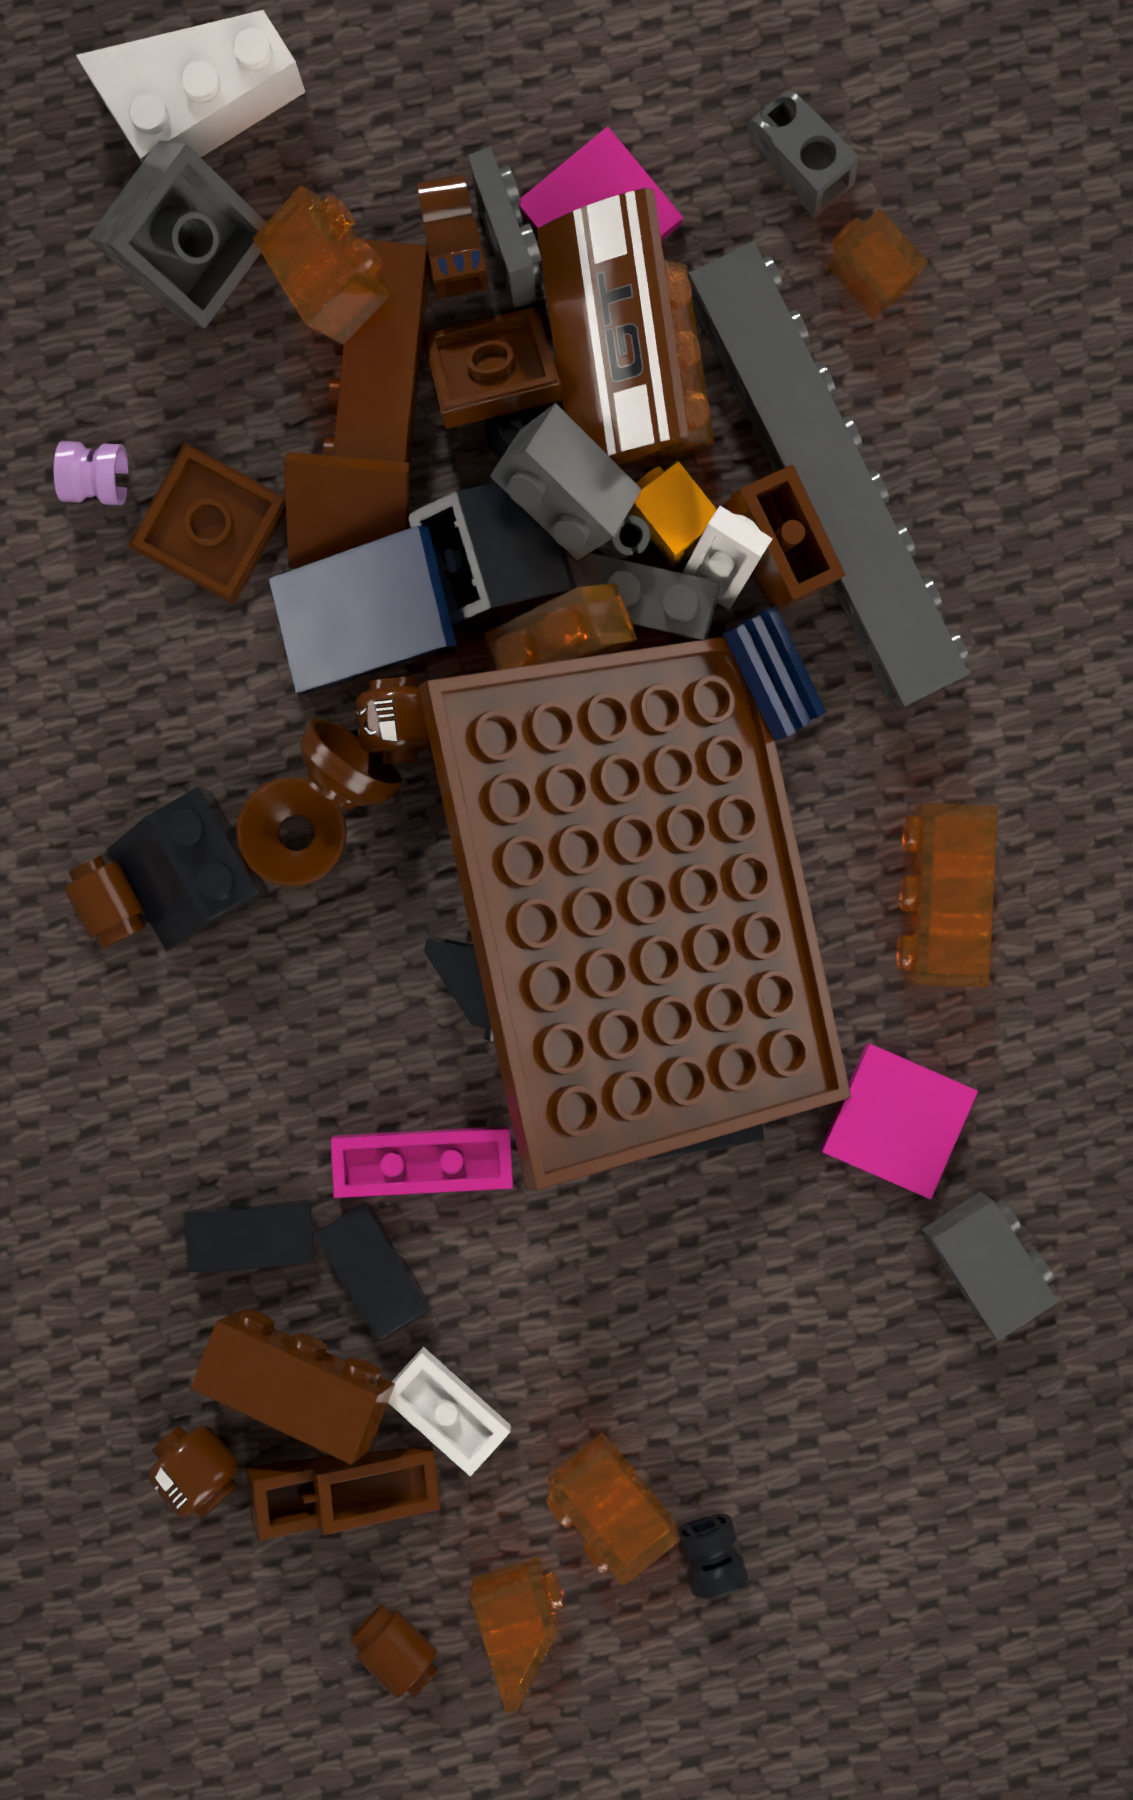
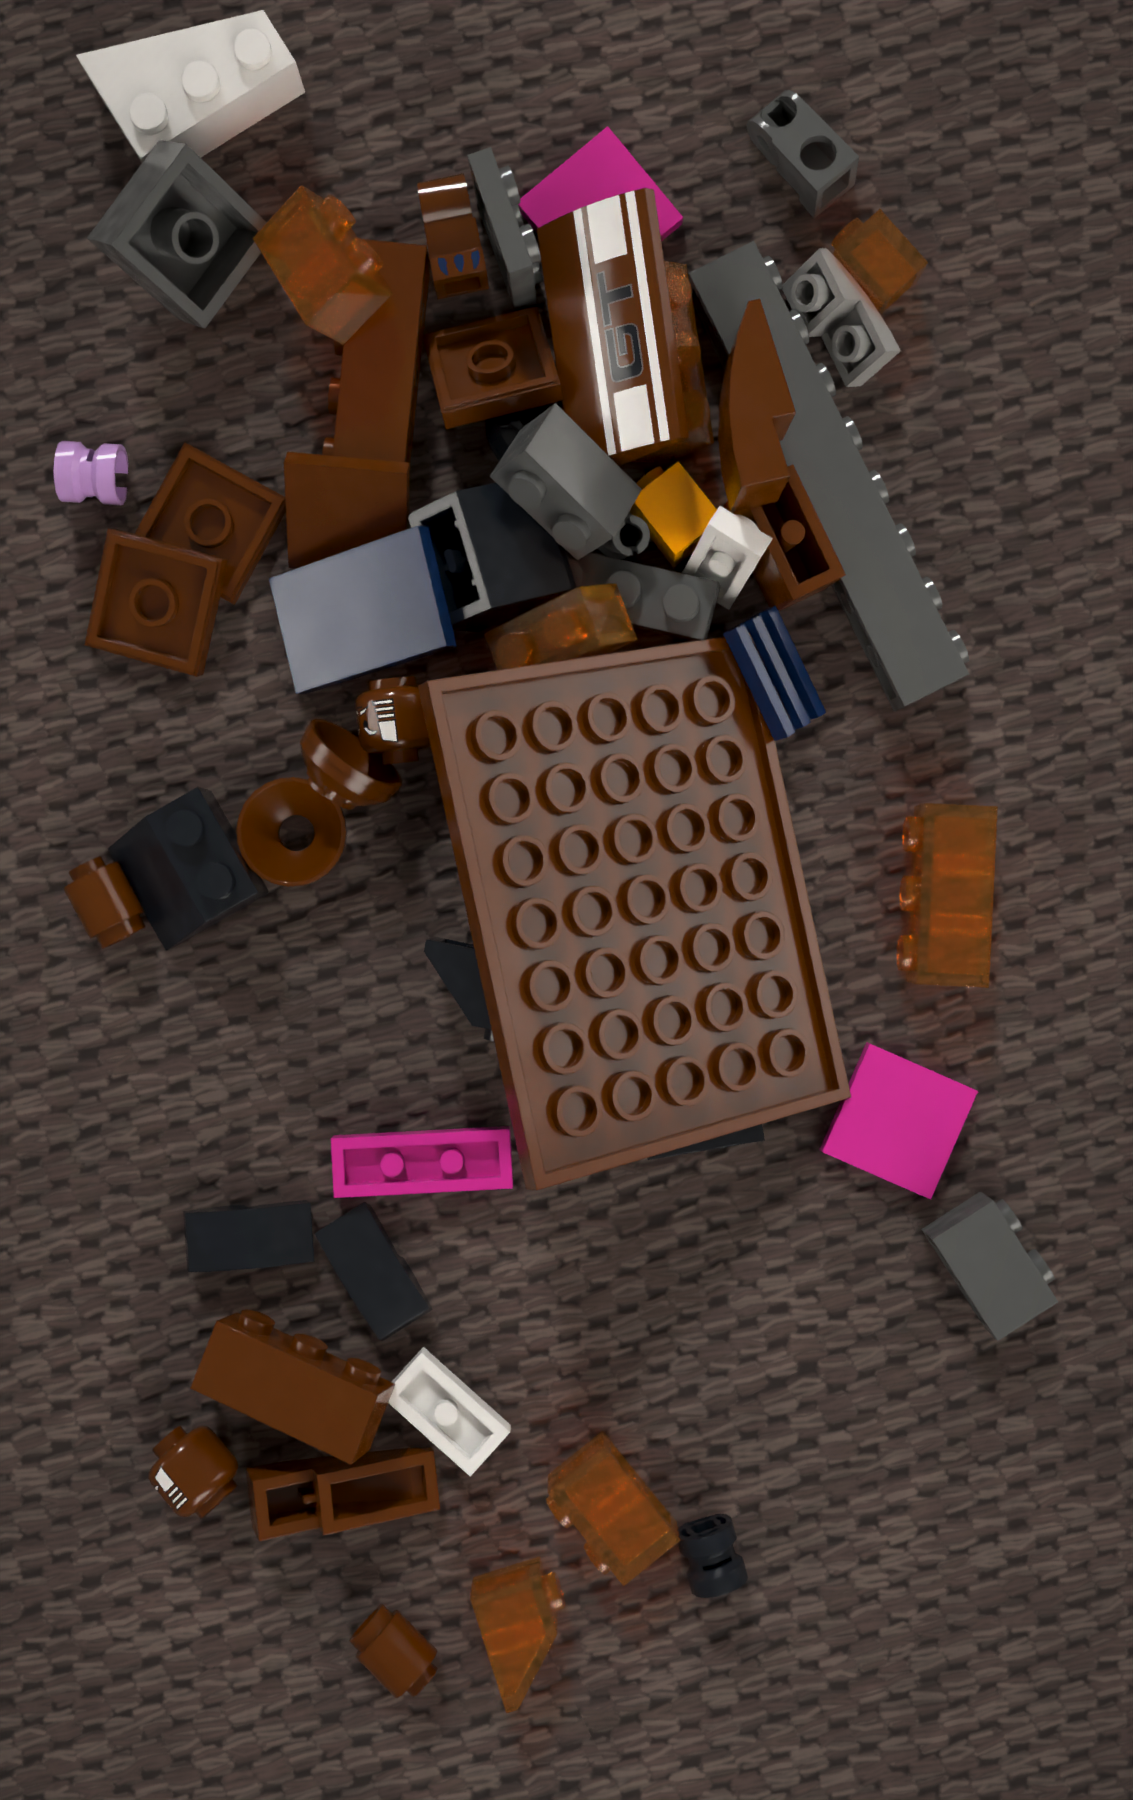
none -> reddish brown tile [84,528,228,677]
none -> reddish brown slope [718,299,796,512]
none -> light grey slope [782,248,901,387]

